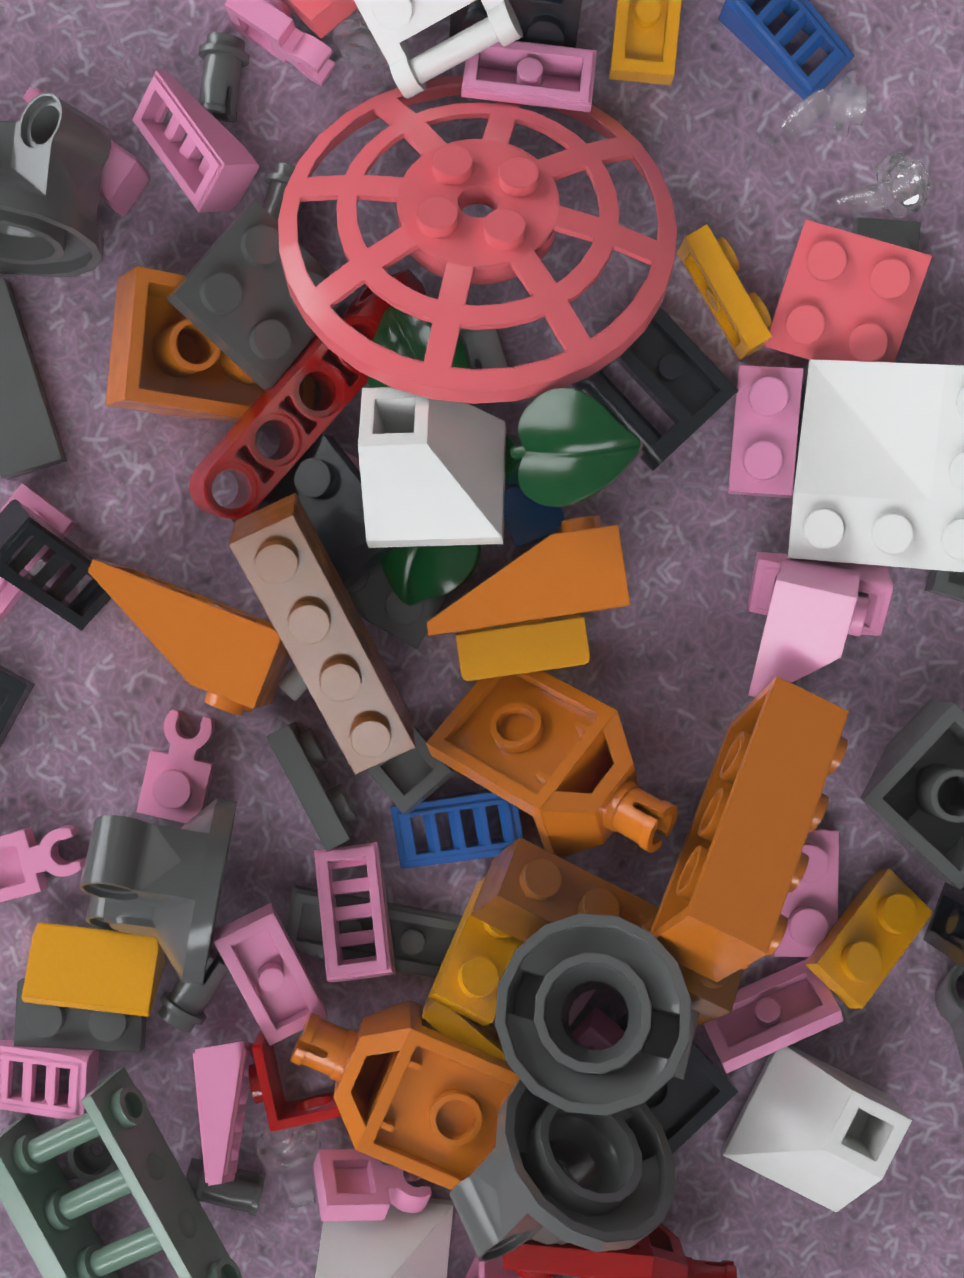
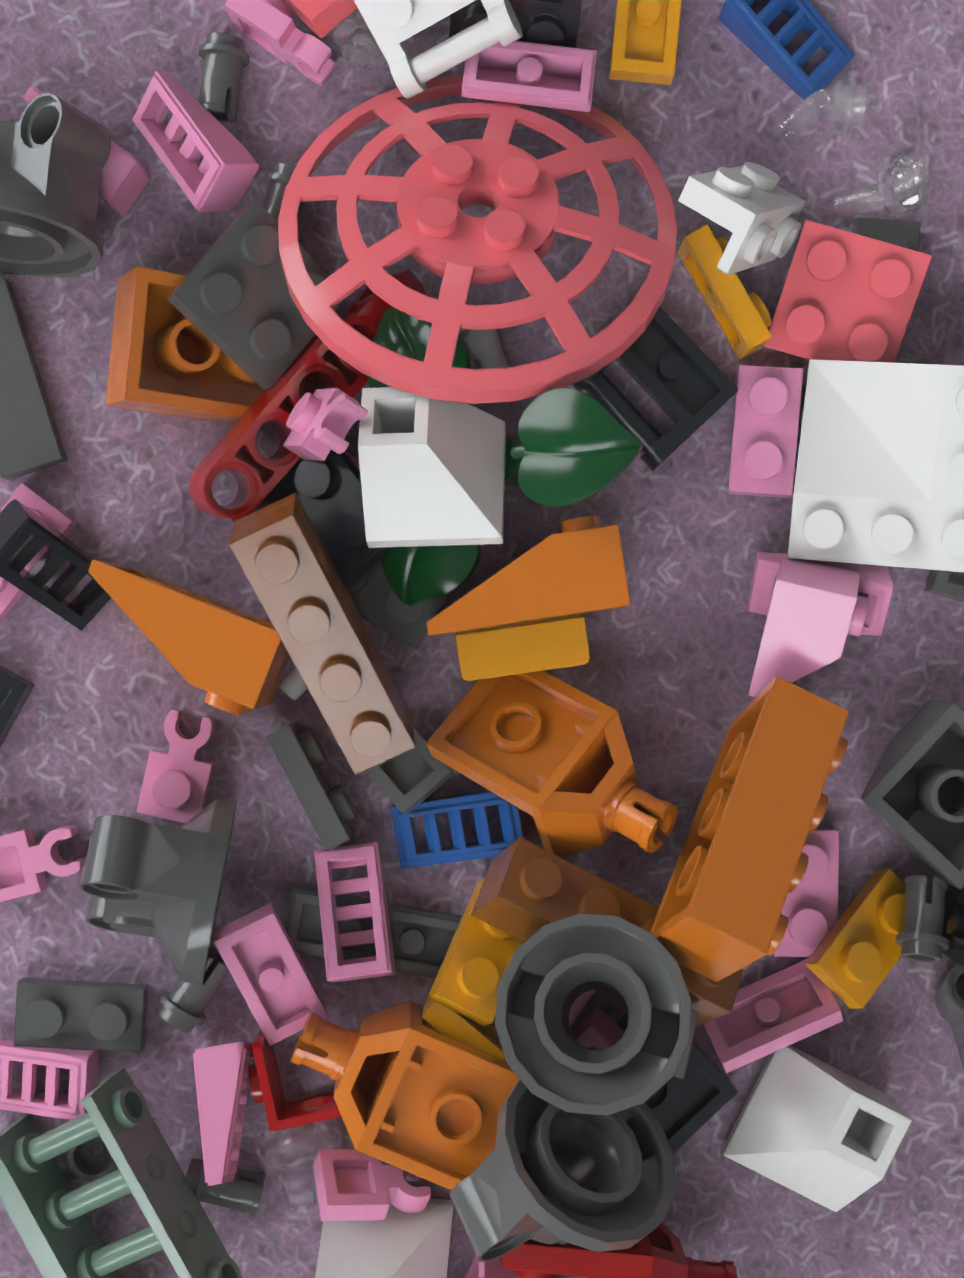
light orange slope [21,922,166,1017] -> none
blue piece [504,485,566,547] -> none
none -> bright pink plate [283,387,368,461]
none -> white bracket [678,162,806,275]
none -> dark grey pin [895,875,950,963]

